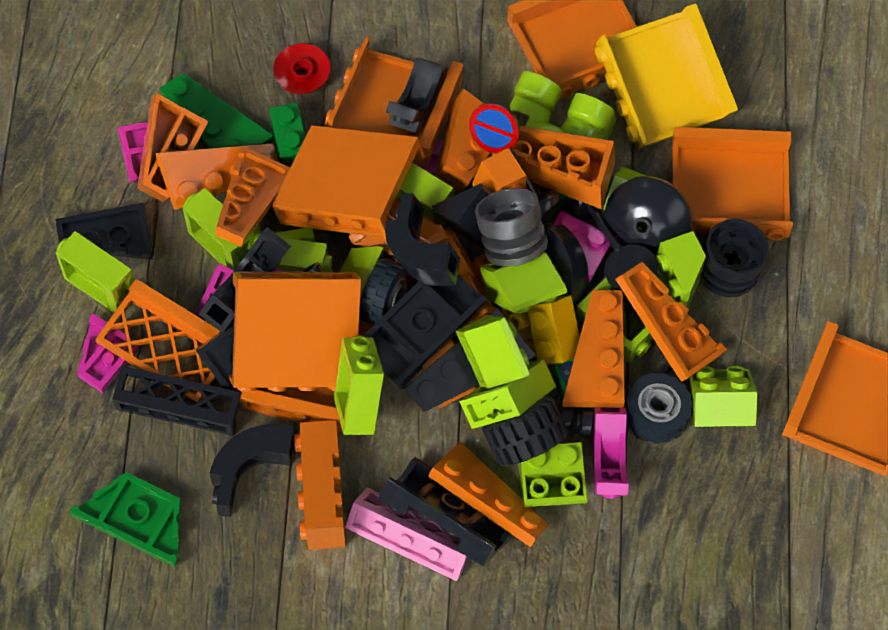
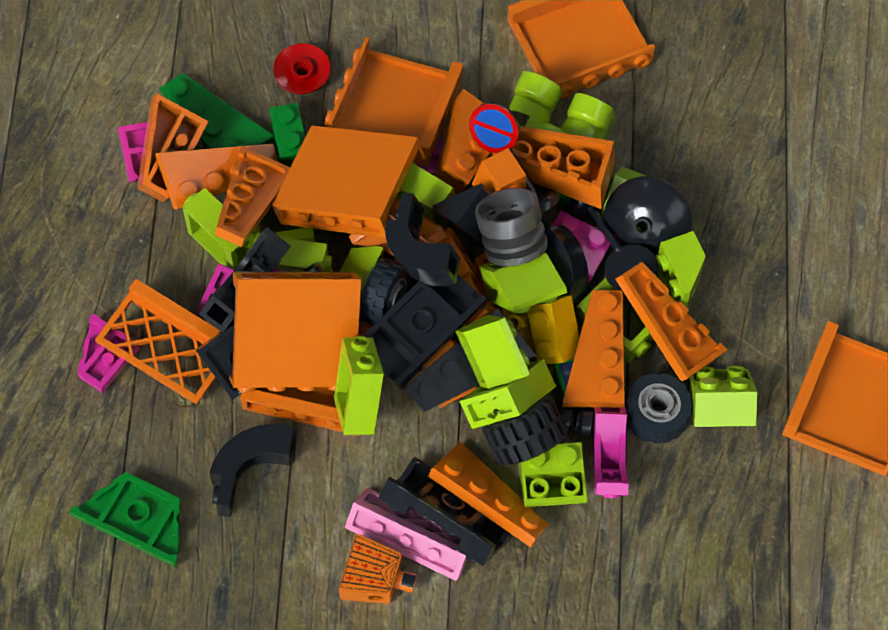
black wing [55,203,153,260] -> none
lime window [56,231,134,313] -> none
black fence [112,366,241,436] -> none
orange wedge [294,420,346,550] -> none
black arch [386,58,449,133] -> none
yellow panel [595,4,738,150] -> none
orange panel [672,127,793,241] -> none
black wheel [700,219,769,298] -> none
none -> orange torso [339,534,417,604]

